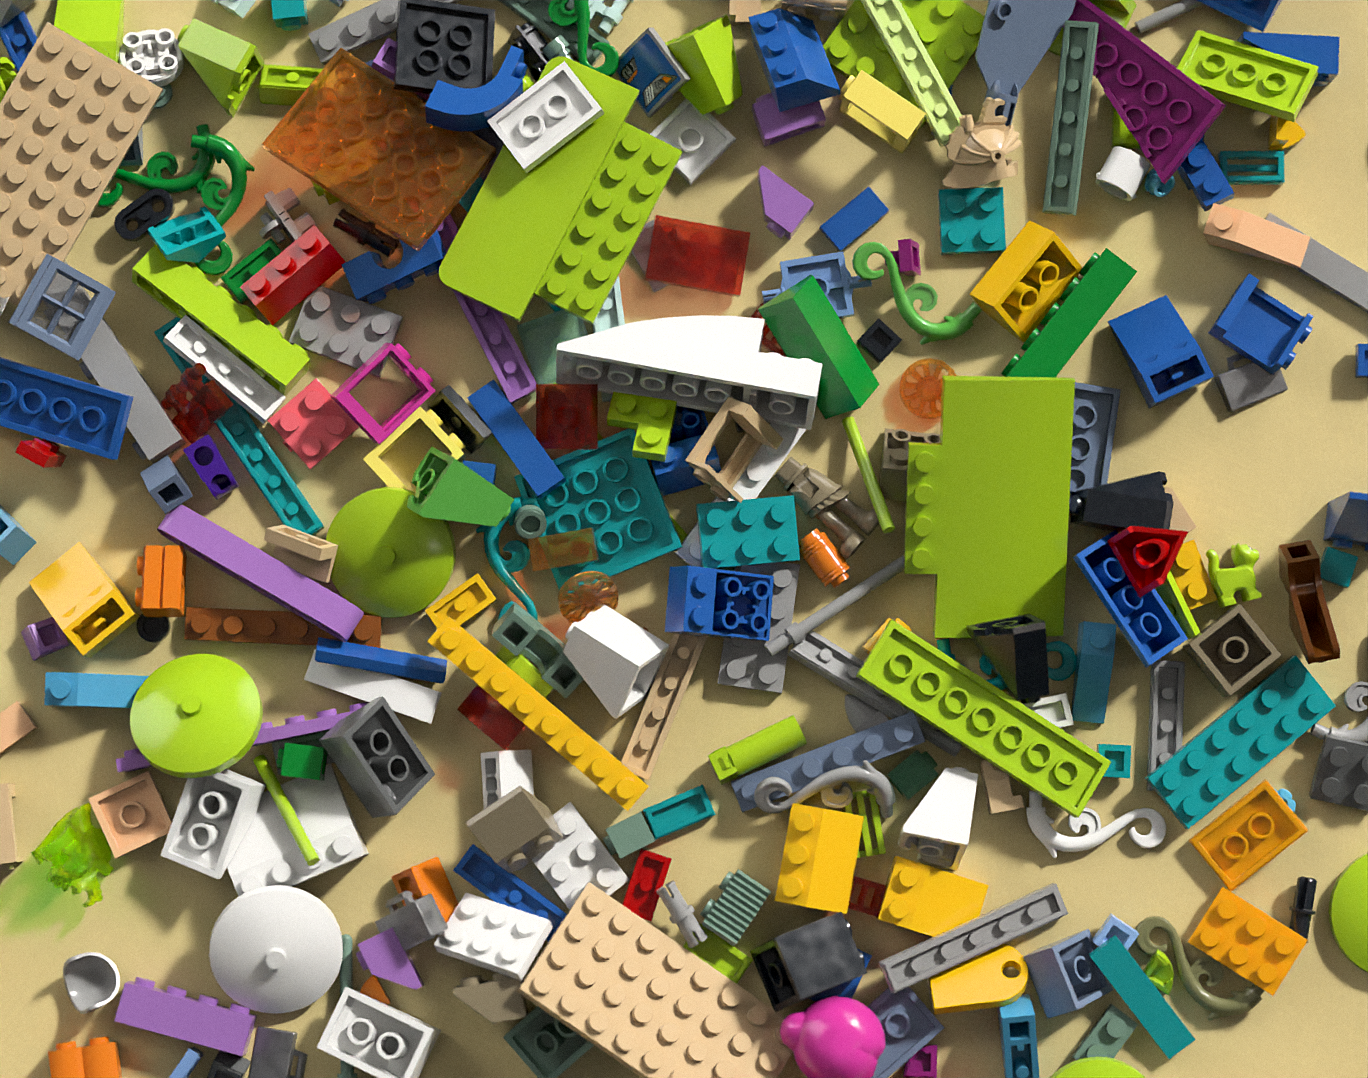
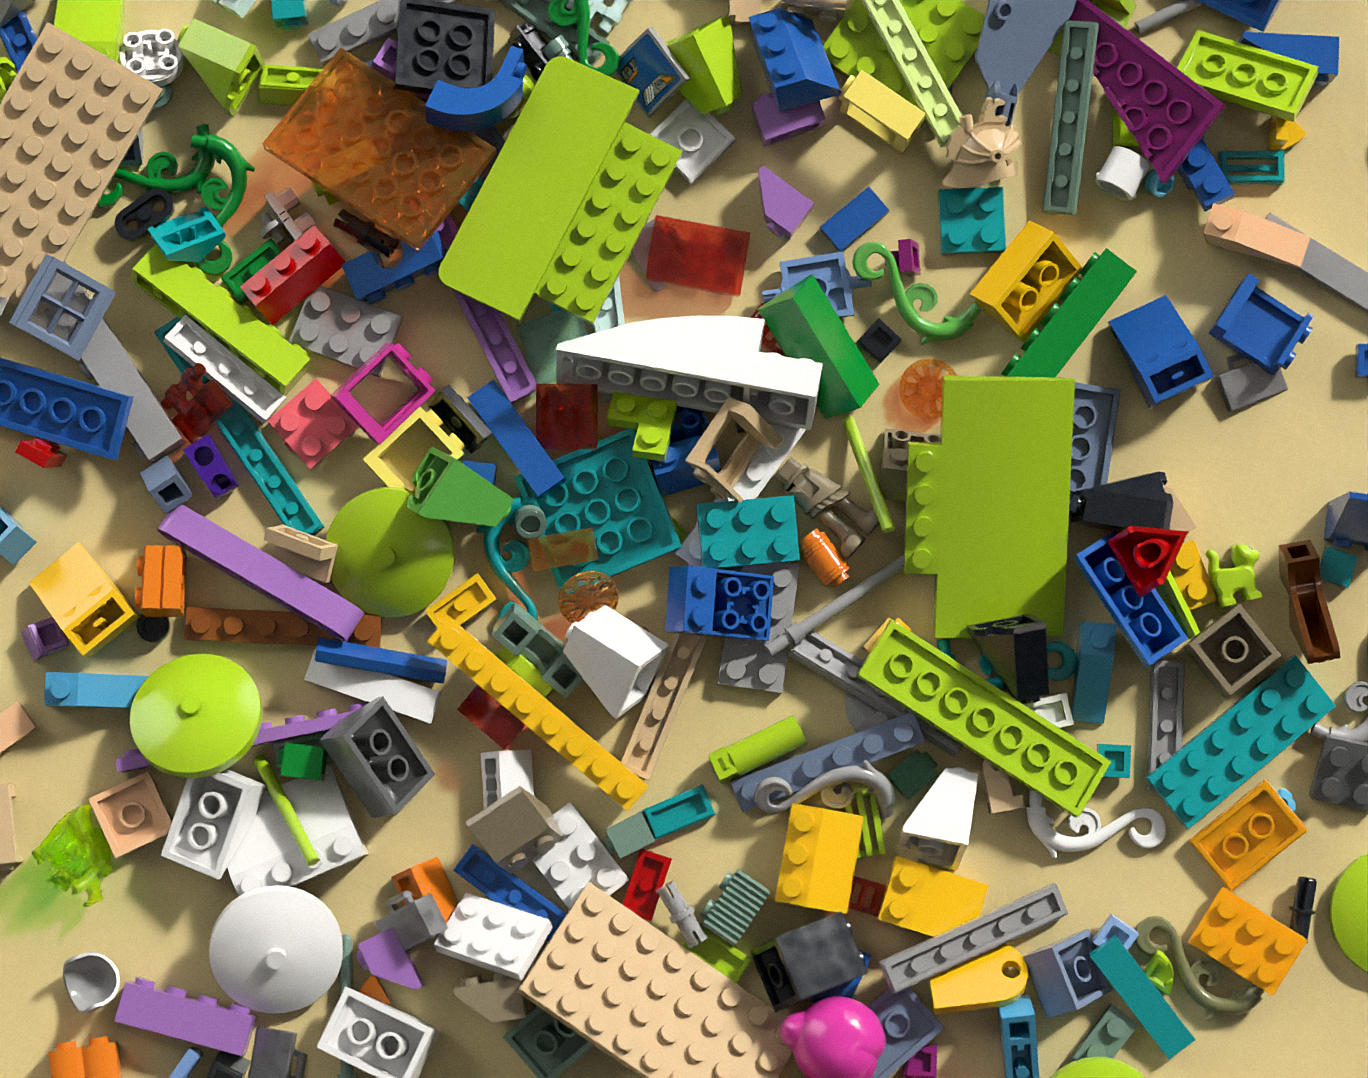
white plate [487,61,604,173] -> none

